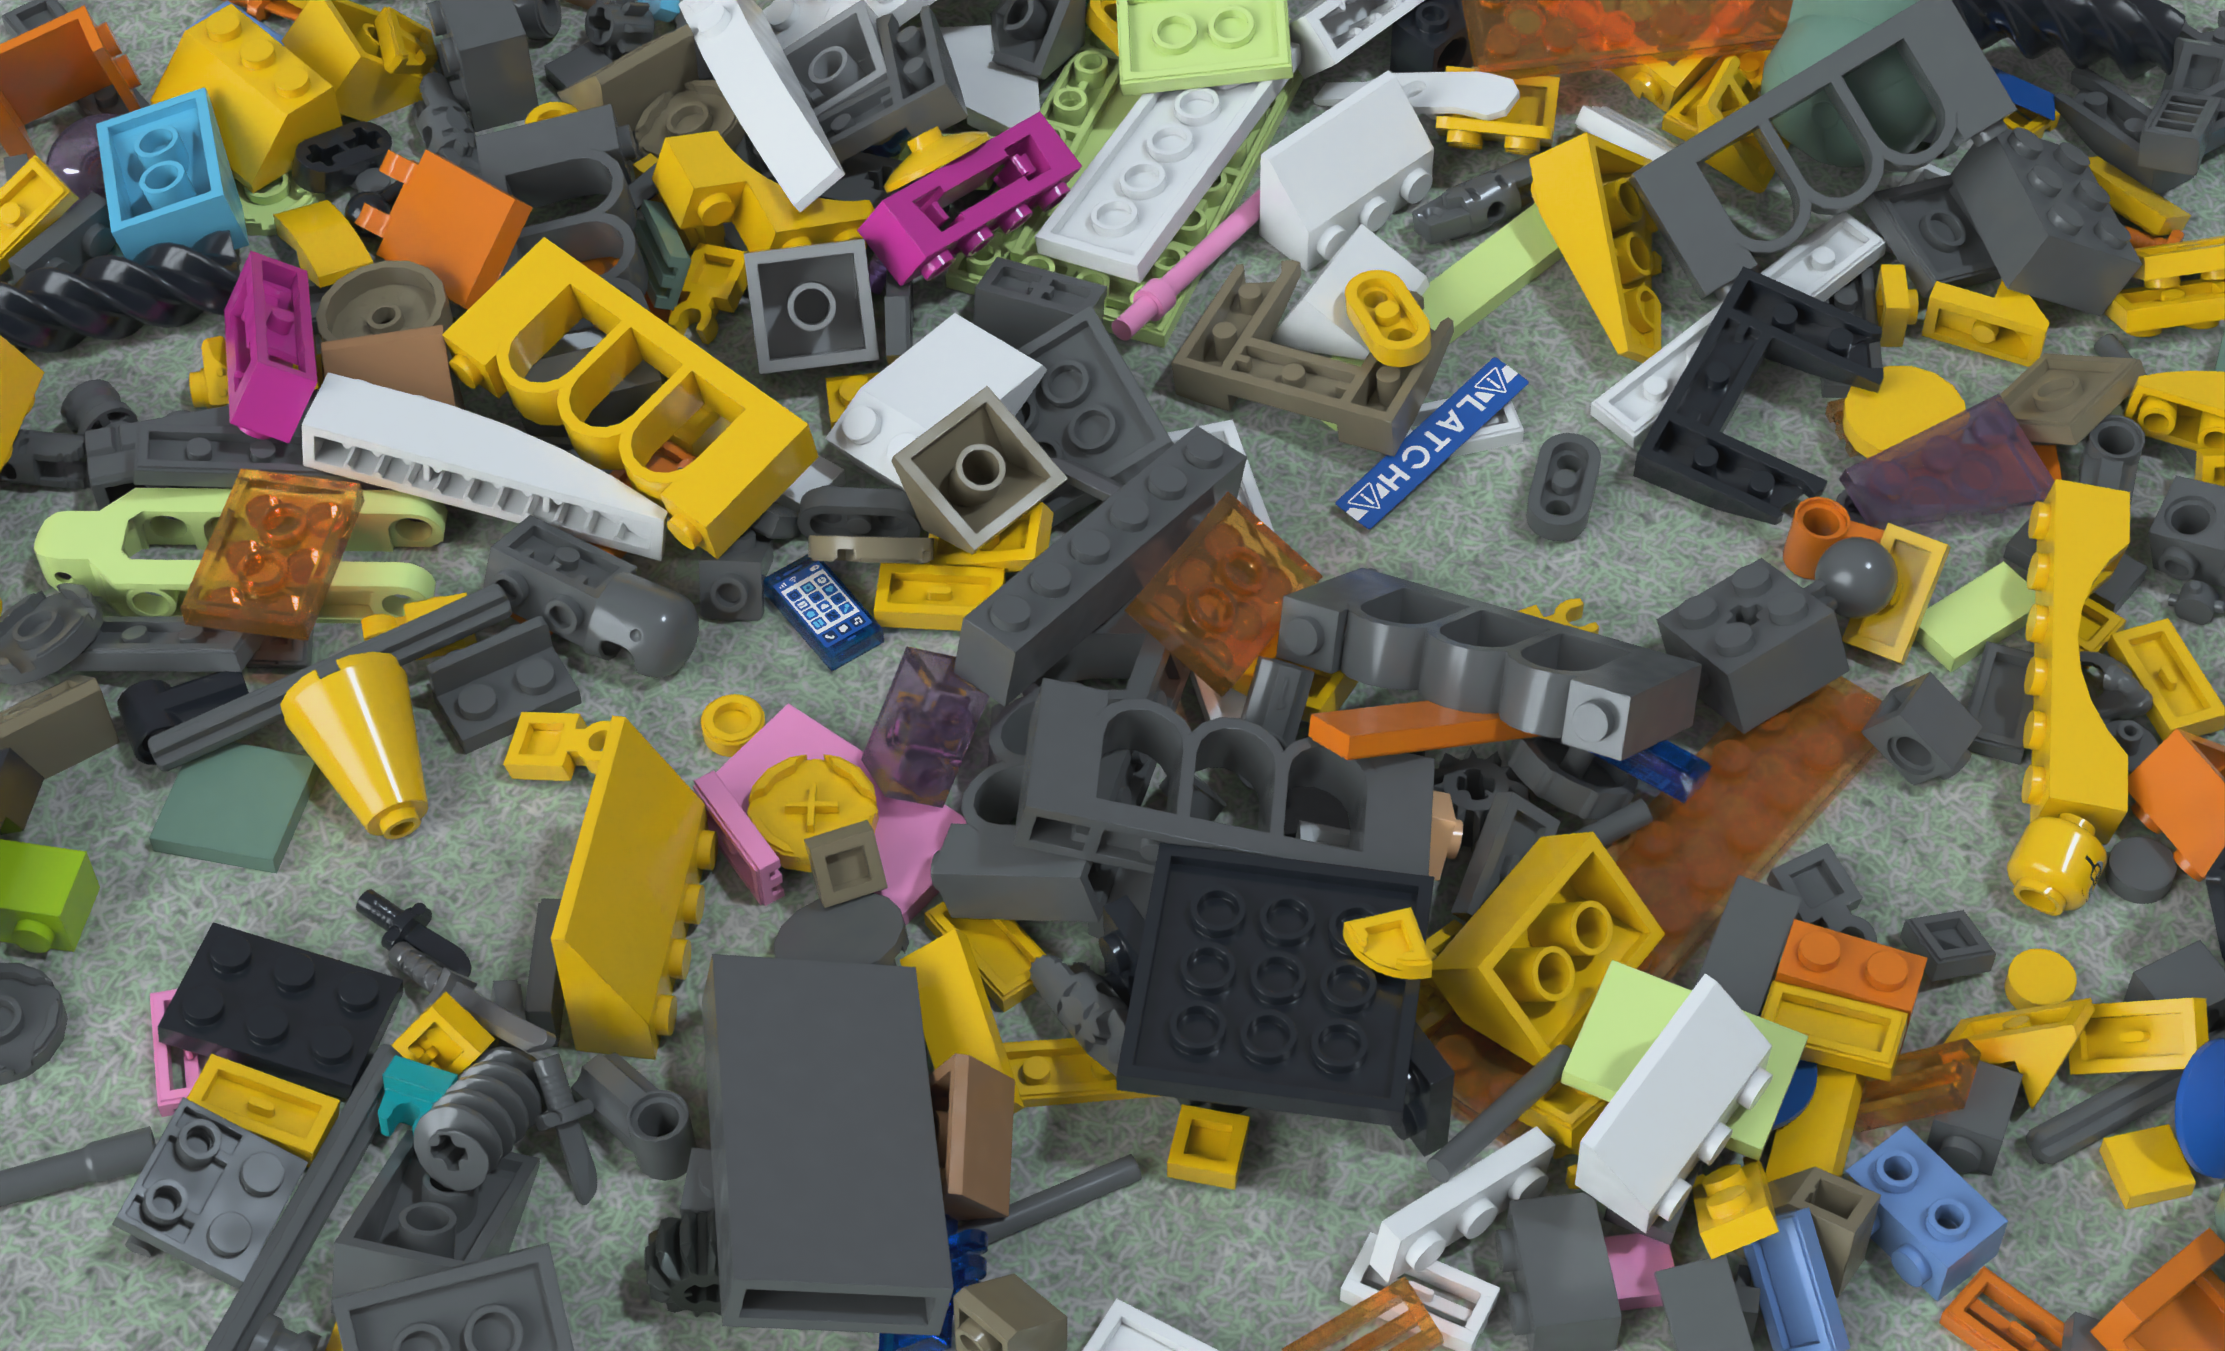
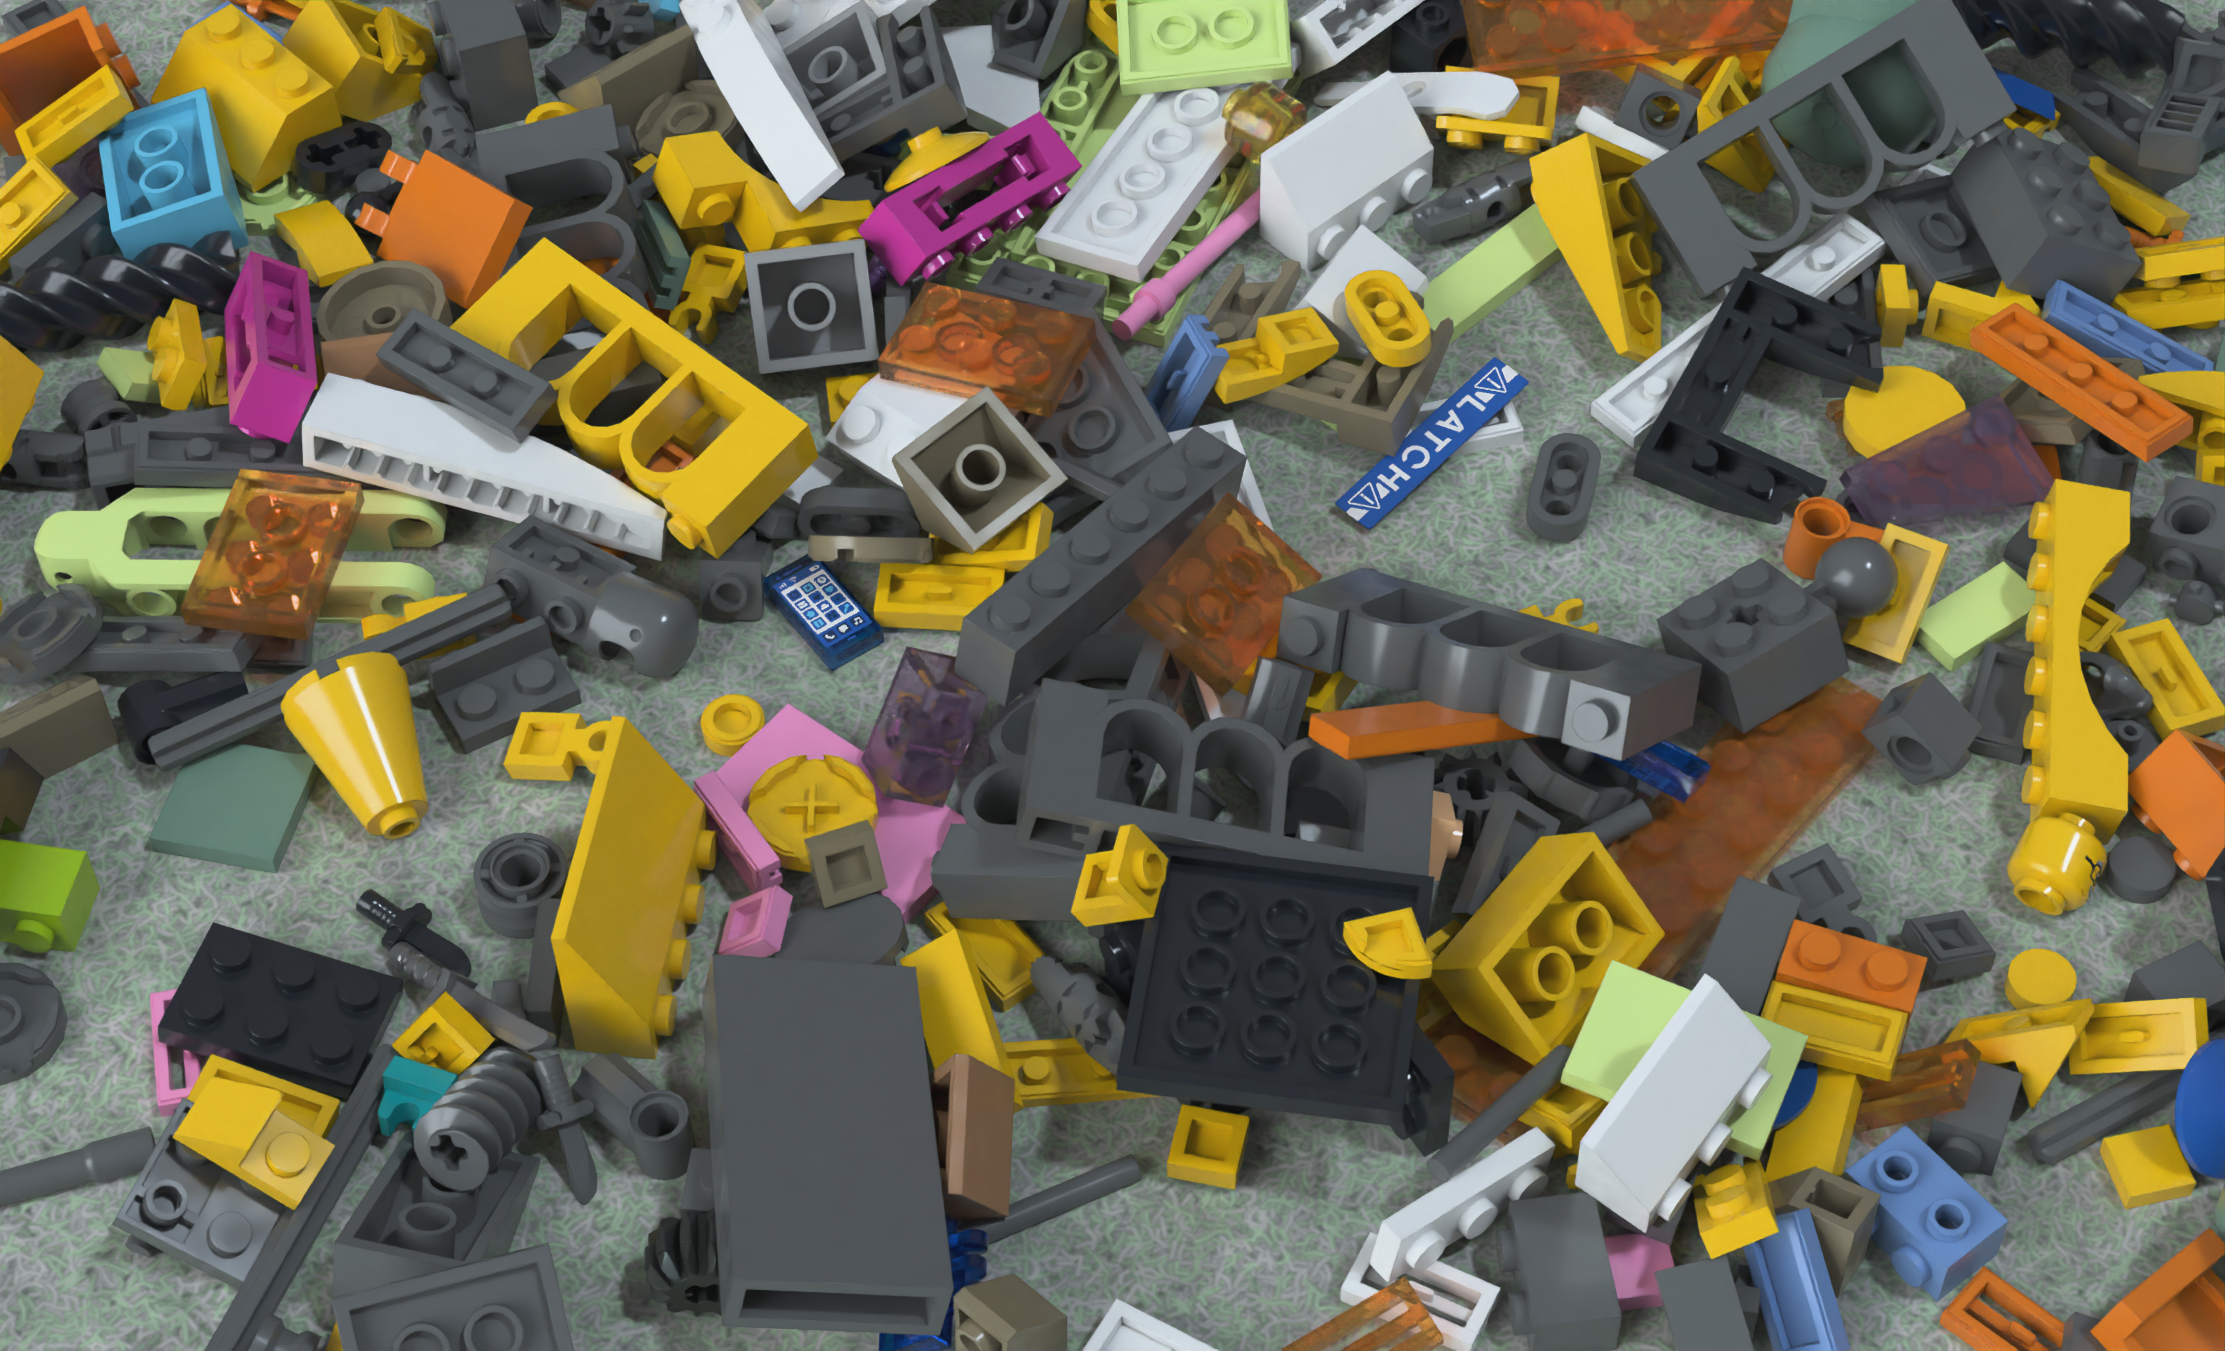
none -> yellow plate [14,64,134,168]
none -> yellowish green tile [96,347,161,404]
none -> yellow plate [147,298,208,411]
none -> yellow slope [172,1076,336,1210]
none -> dark grey plate [376,308,558,444]
none -> dark grey wheel [473,832,568,939]
none -> bright pink tile [718,884,793,957]
none -> clear orange plate [878,282,1096,418]
none -> yellow bracket [1071,824,1169,927]
none -> medium blue tile [1143,314,1230,433]
none -> yellow slope [1212,307,1339,404]
none -> clear yellow head [1222,81,1308,166]
none -> dark grey brick [1613,62,1702,150]
none -> orange tile [1970,302,2193,463]
none -> medium blue tile [2041,279,2215,375]

